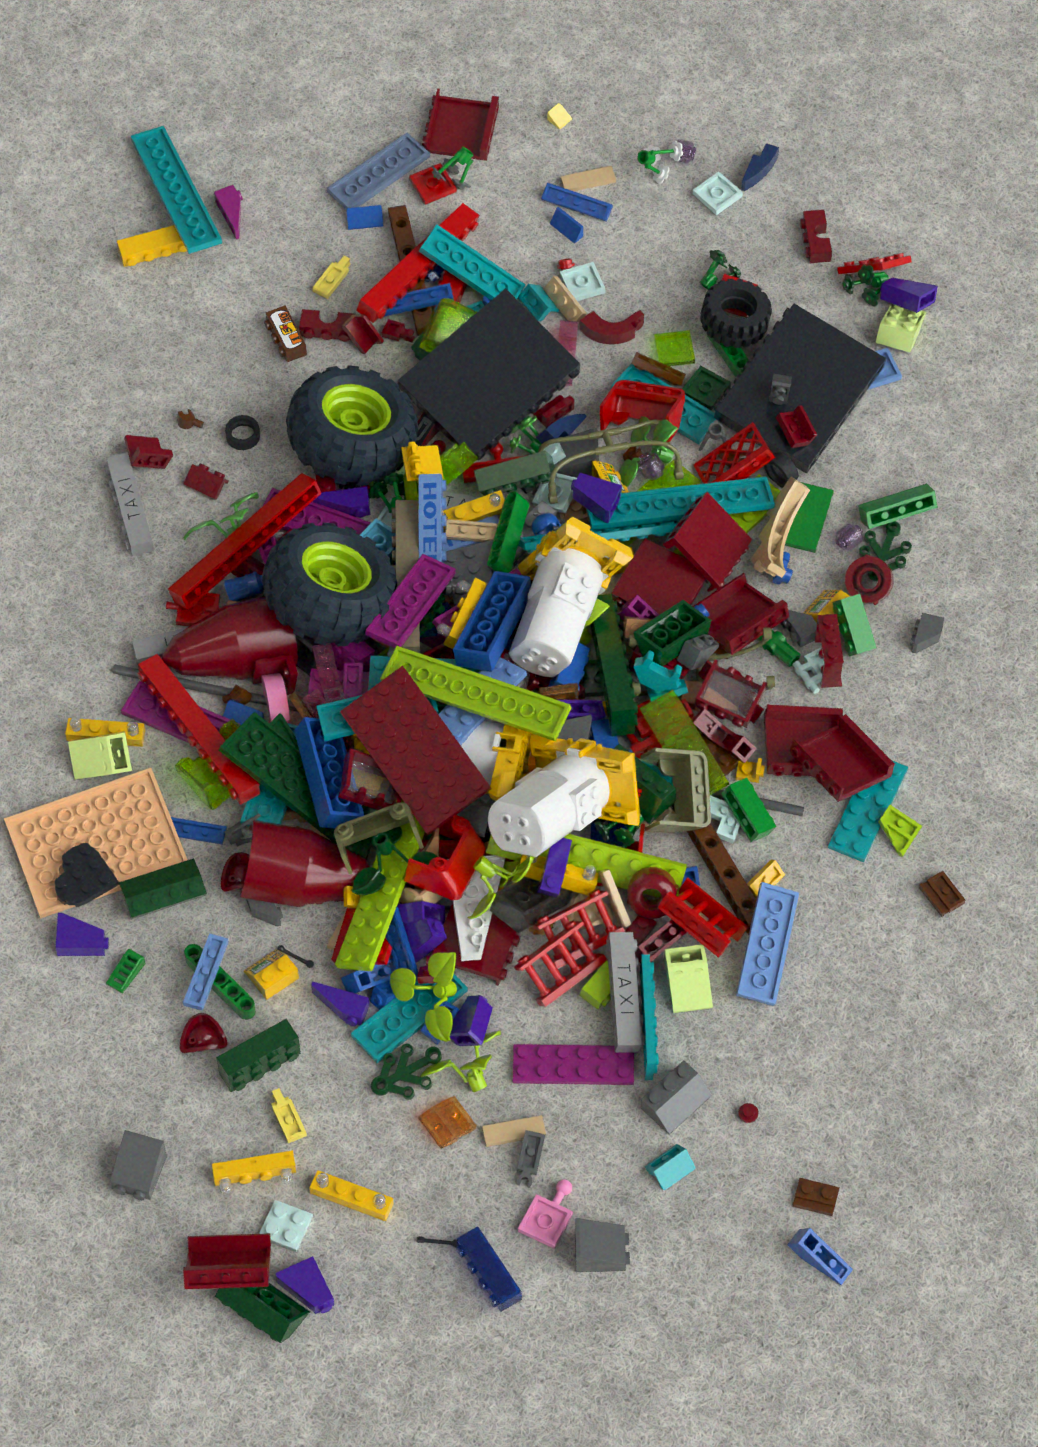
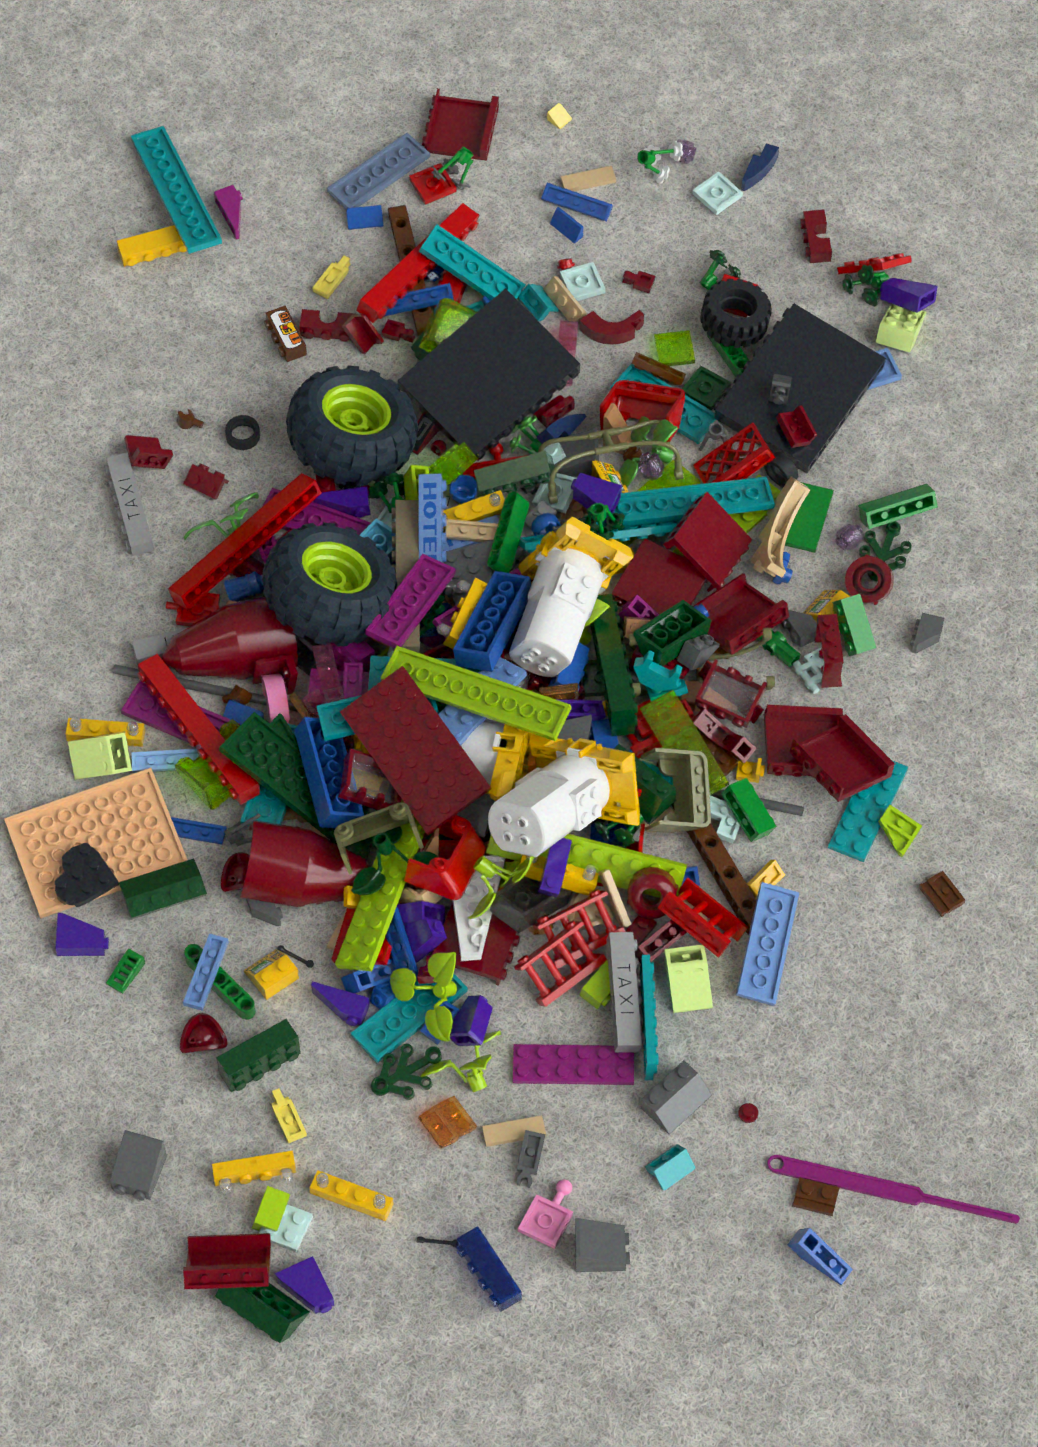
yellow hinge [401,442,444,481] -> none
none -> light blue plate [131,749,209,773]
none -> lime panel [251,1186,290,1232]
none -> blue hair [449,475,478,504]
none -> plant [578,503,625,540]
none -> medium nougat slope [603,403,633,455]
none -> dark red plate [622,271,656,294]
none -> magenta piece [767,1155,1020,1224]

